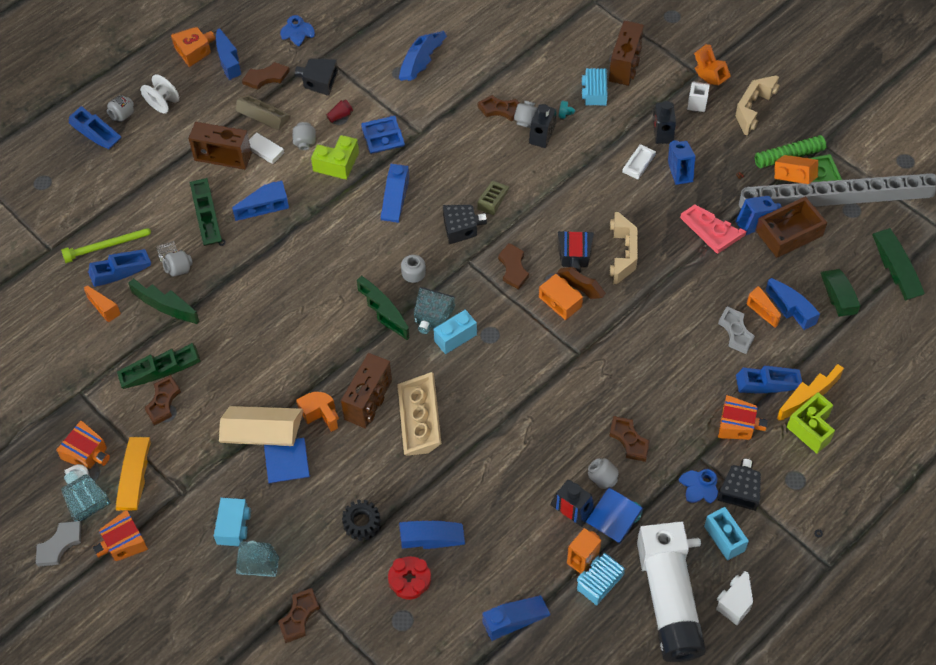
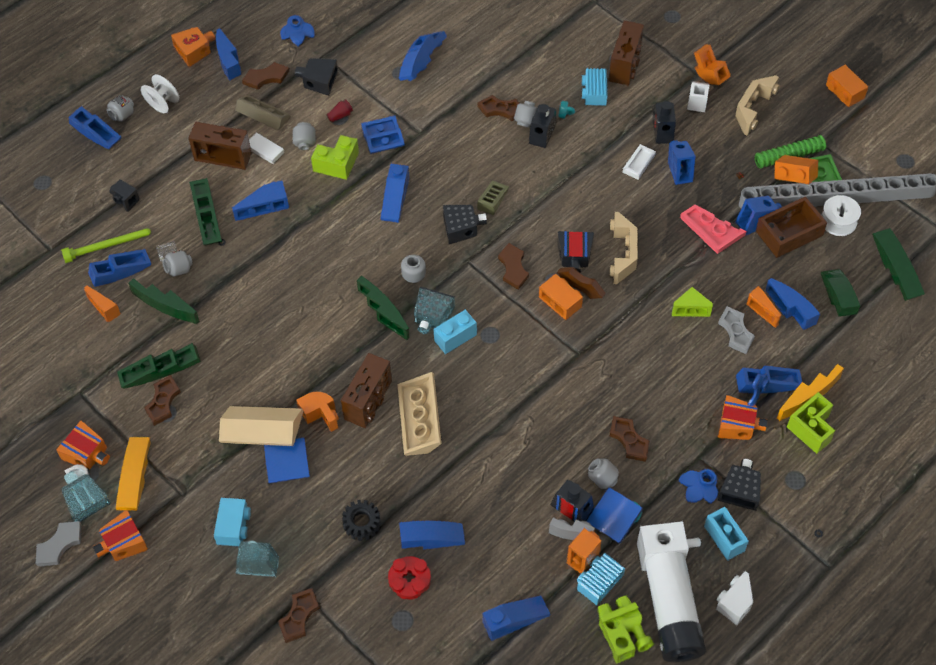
none -> black brick [109,179,140,212]
none -> light grey slope [549,518,595,540]
none -> lime hips [598,595,654,664]
none -> lime slope [672,287,713,317]
none -> blue plate [747,373,770,406]
none -> white piece [821,195,861,236]
none -> orange brick [826,65,868,107]

